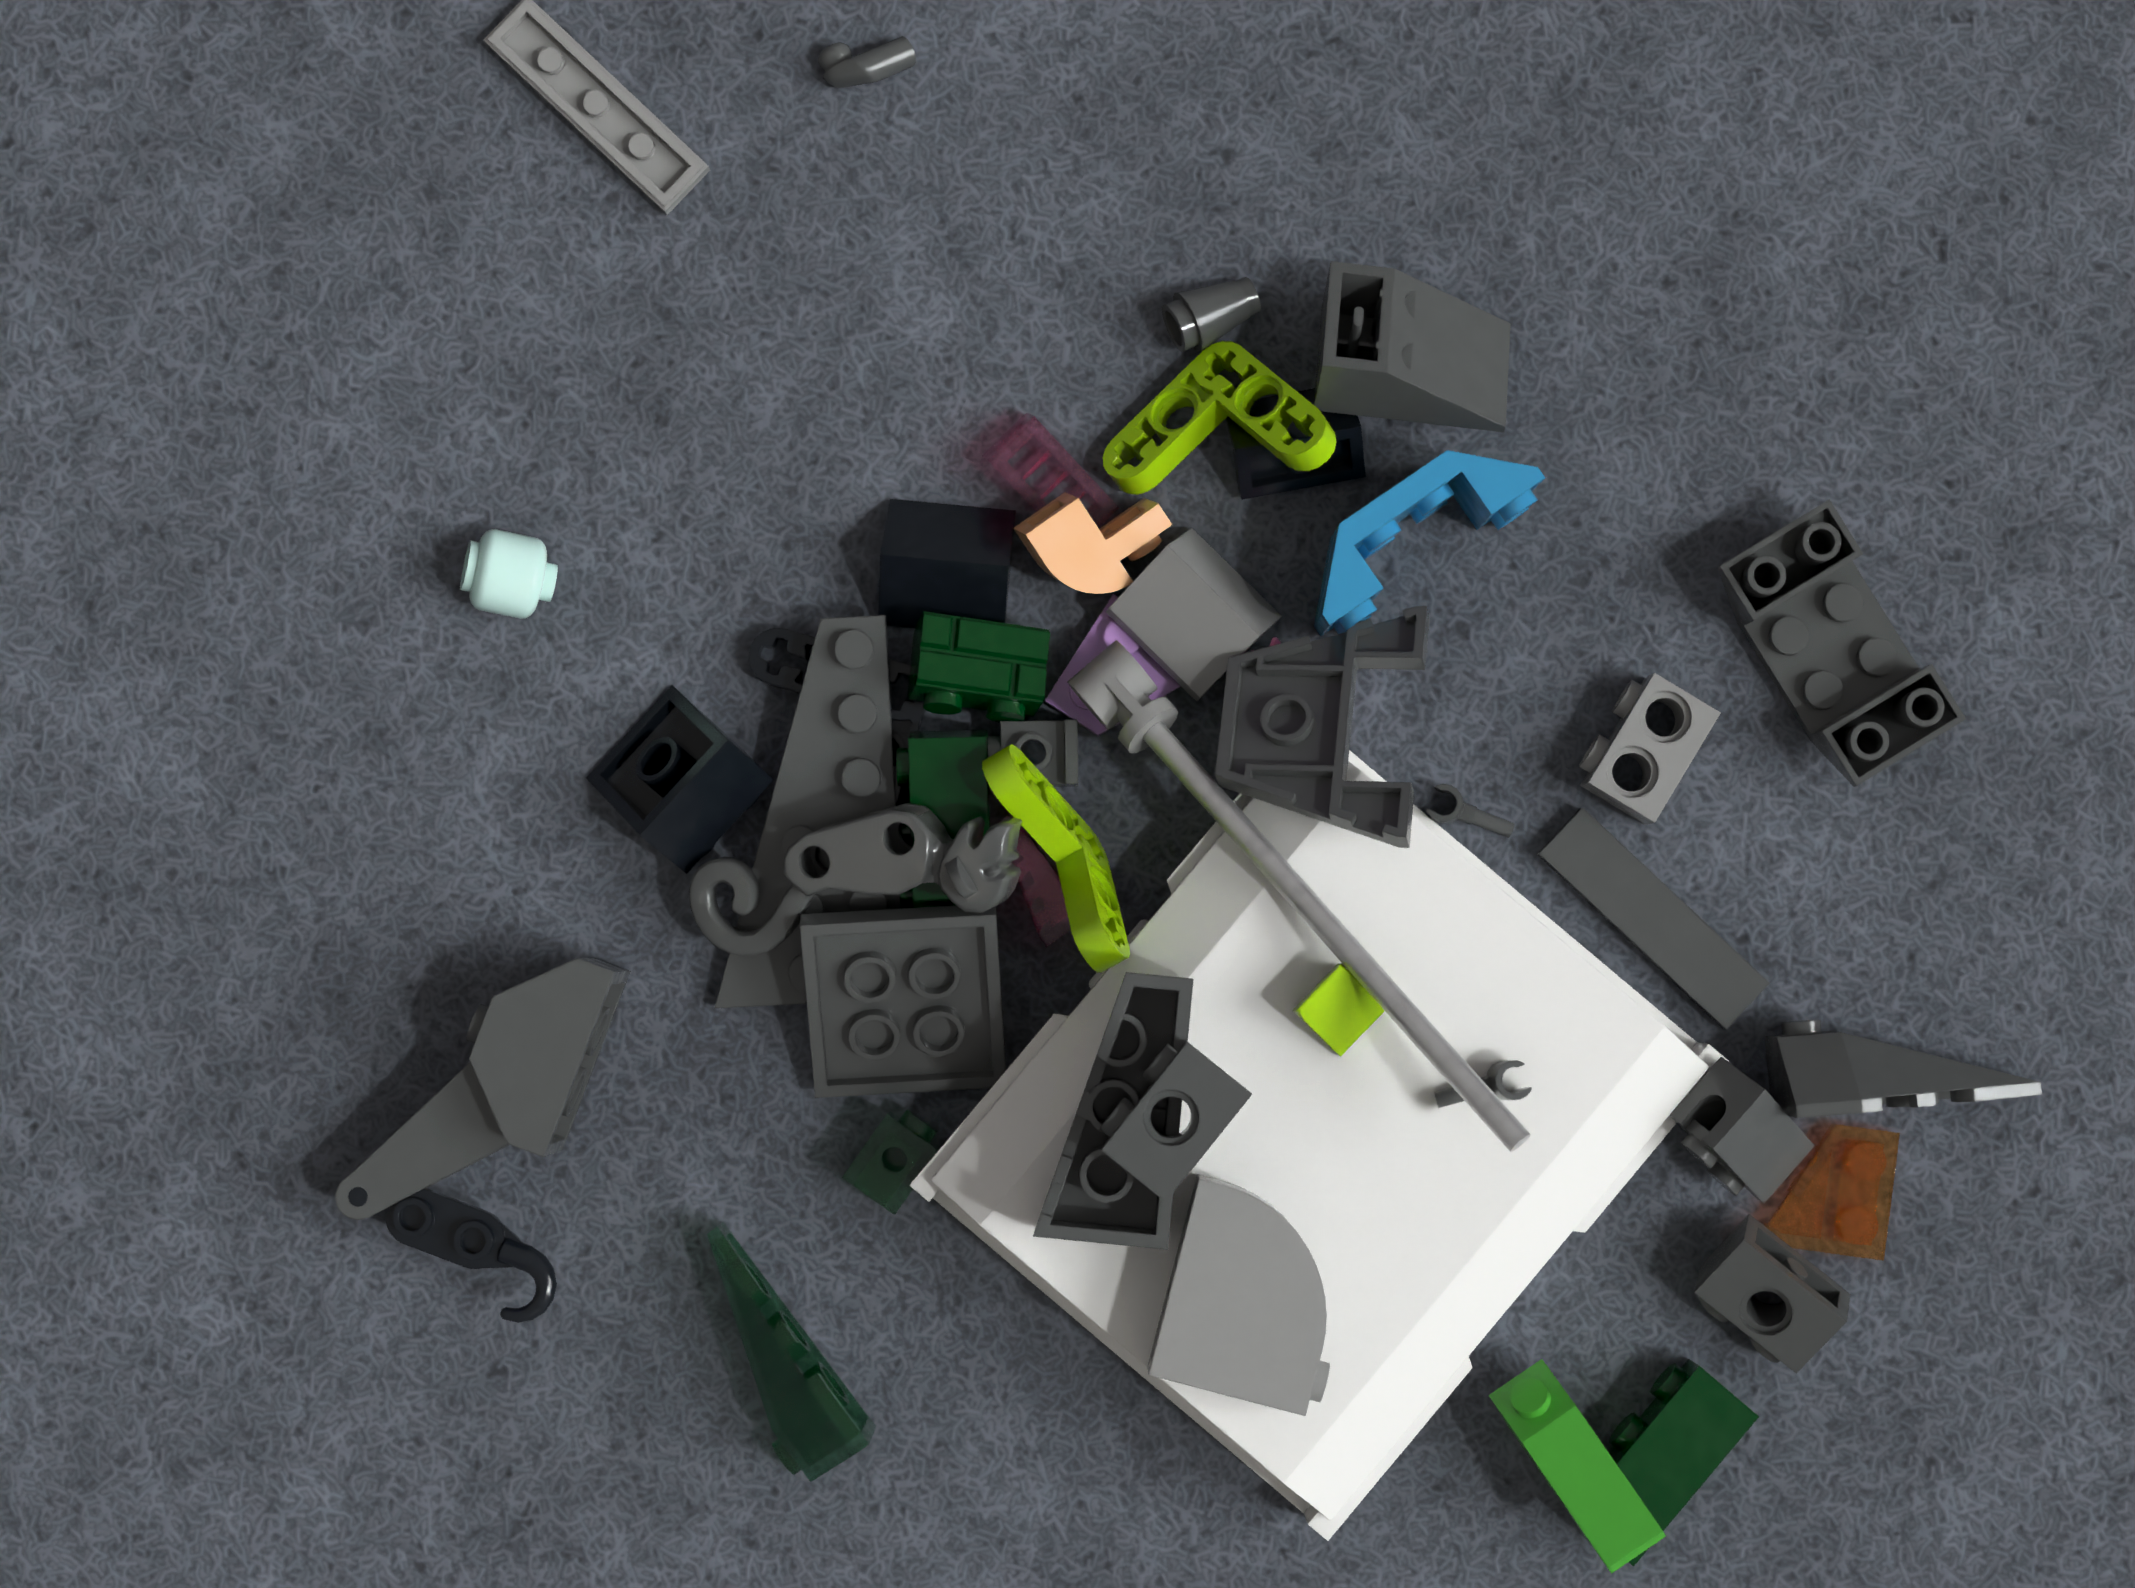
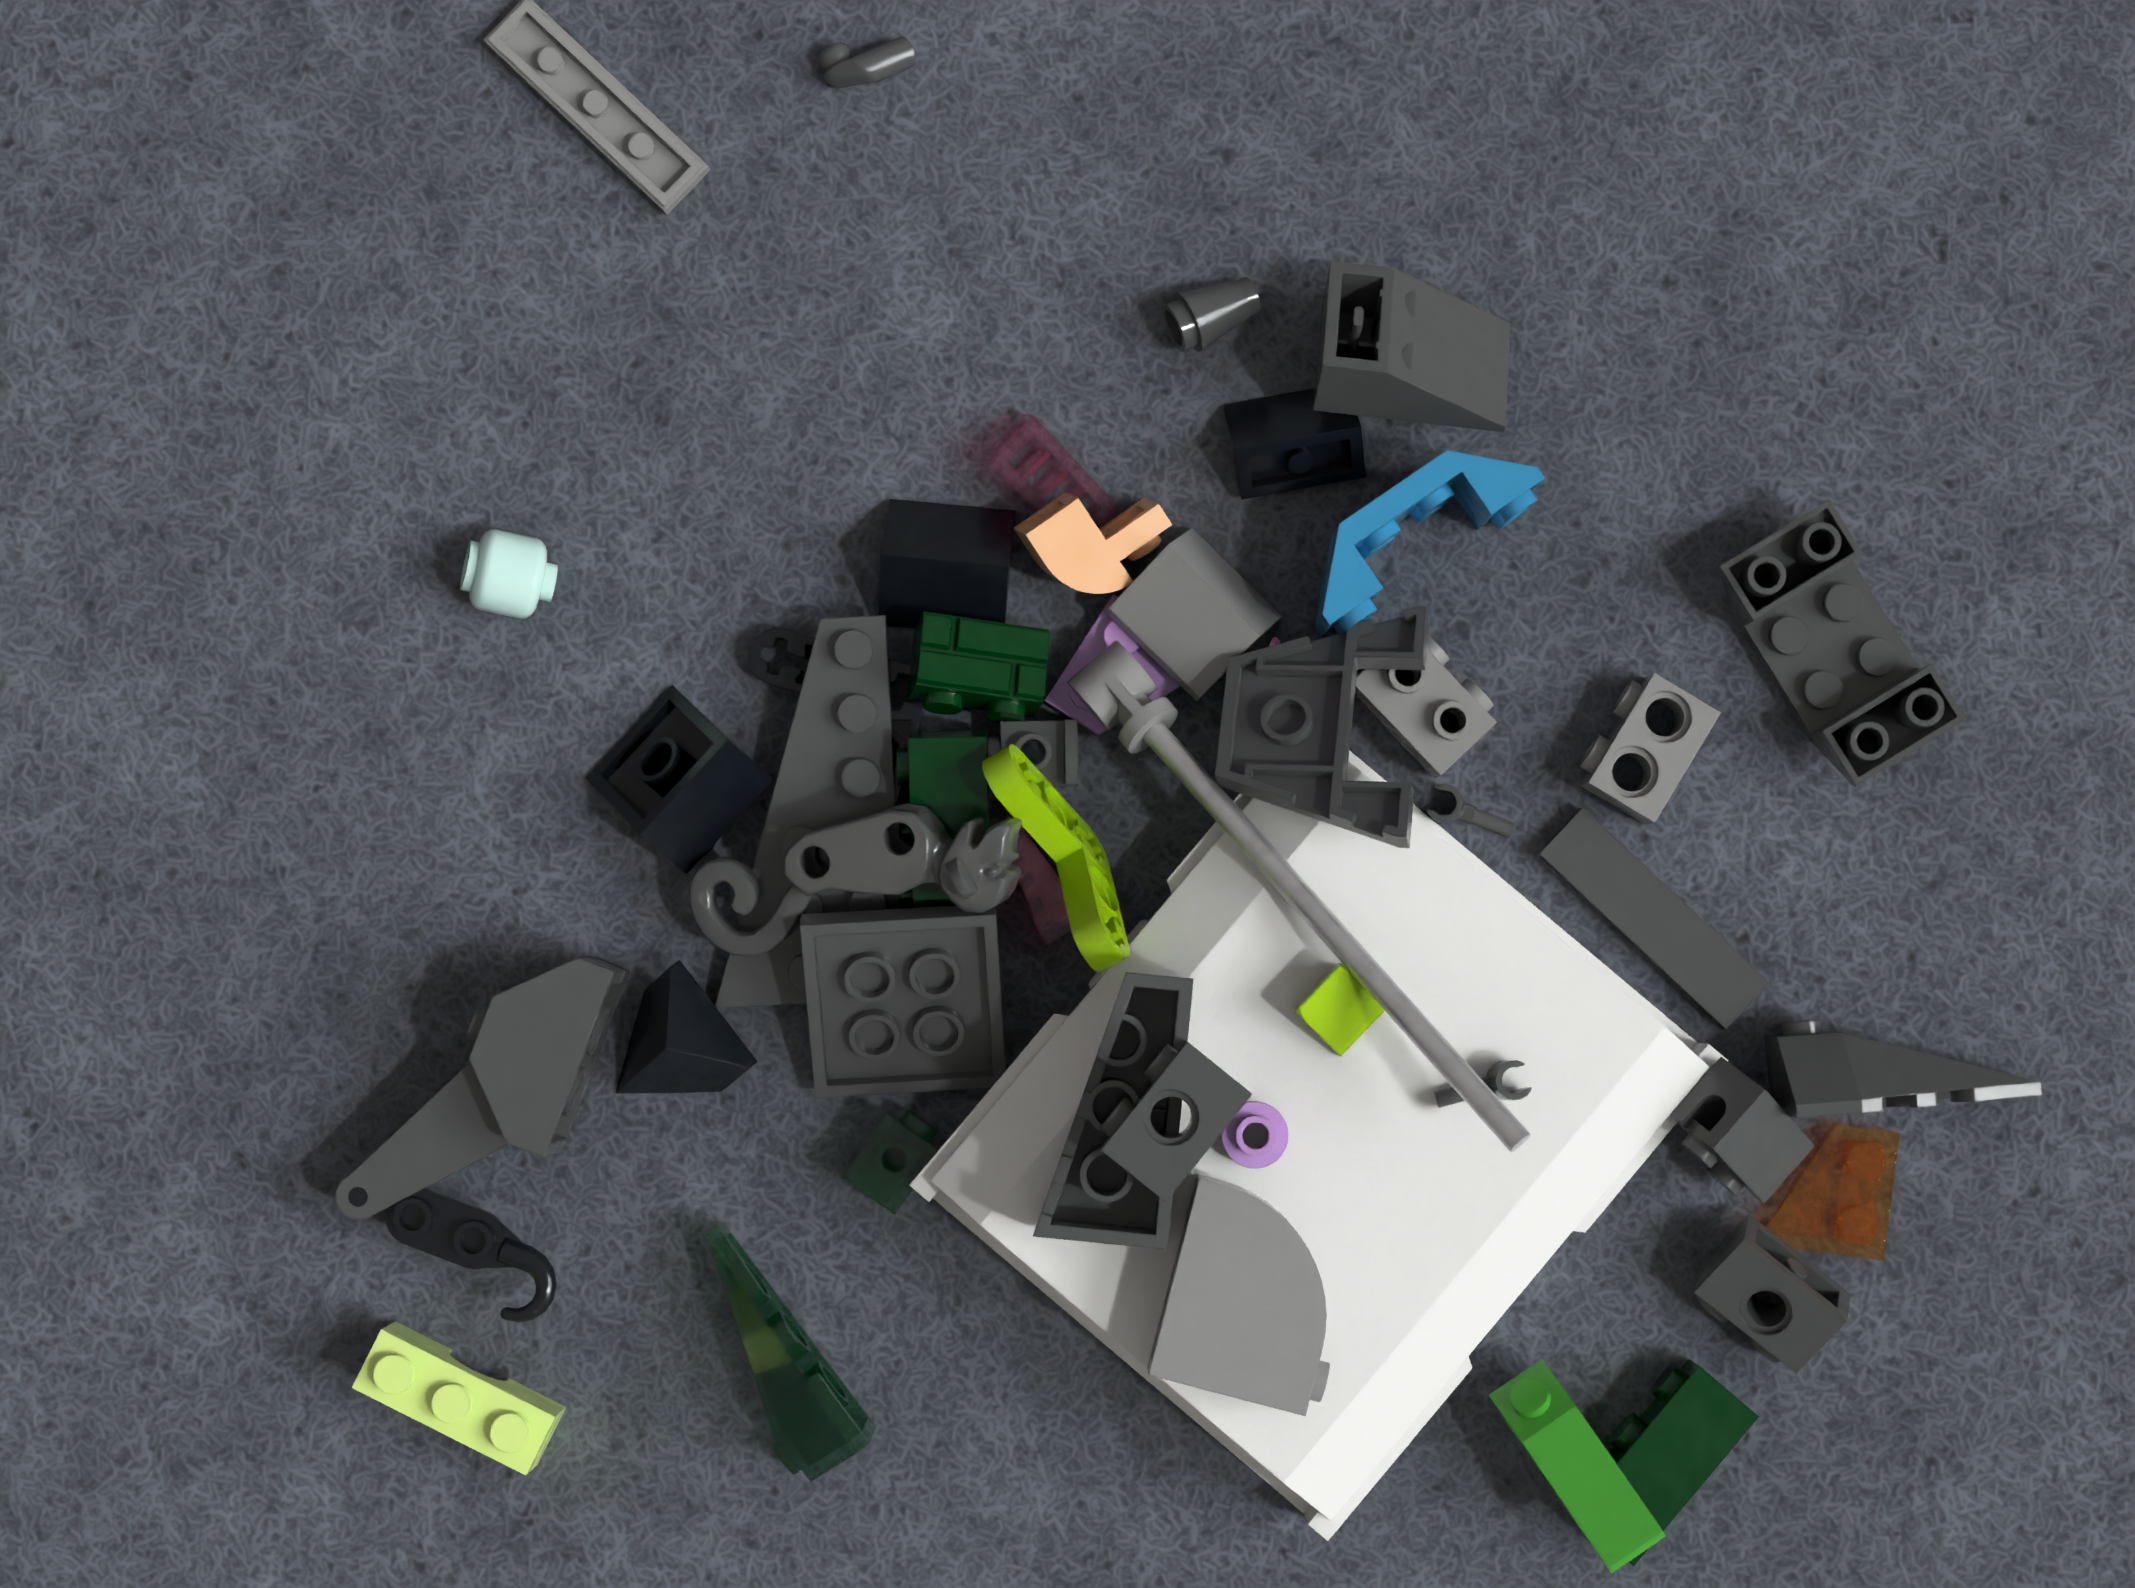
lime beam [1102,341,1337,495] -> none
none -> yellowish green arch [352,1321,566,1475]
none -> black slope [616,960,758,1093]
none -> lavender plate [1222,1101,1288,1169]
none -> light grey brick [1355,635,1497,779]

